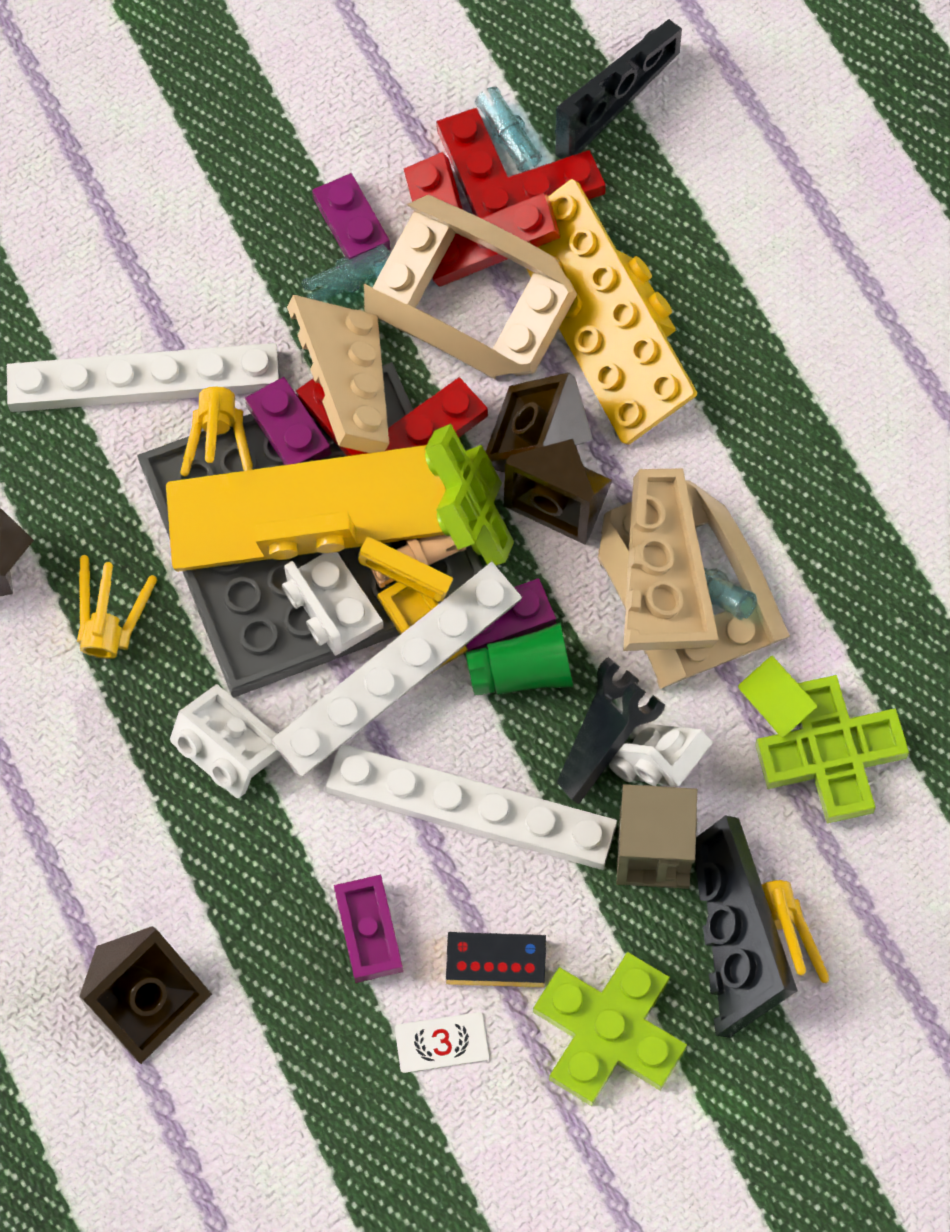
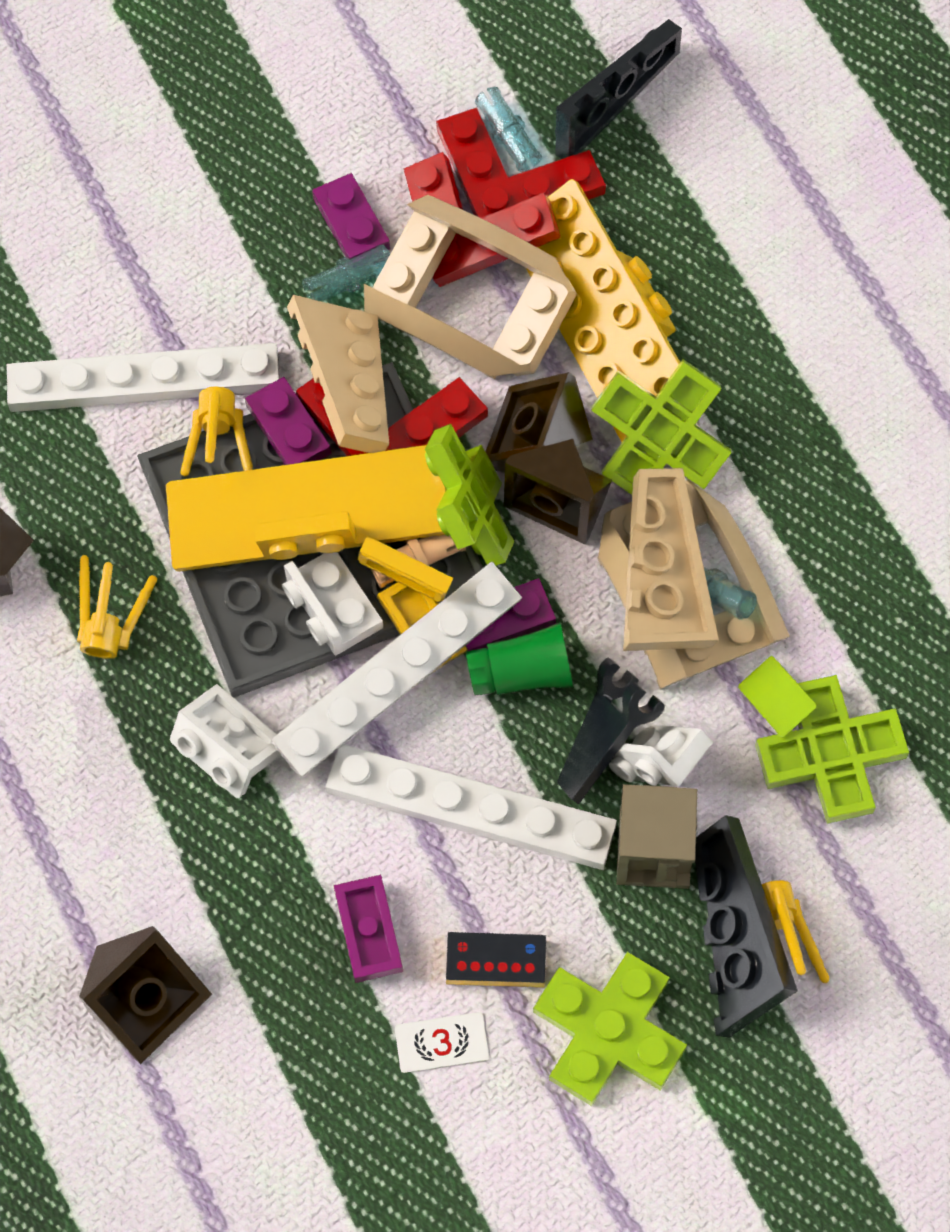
none -> lime plate [591,359,731,495]

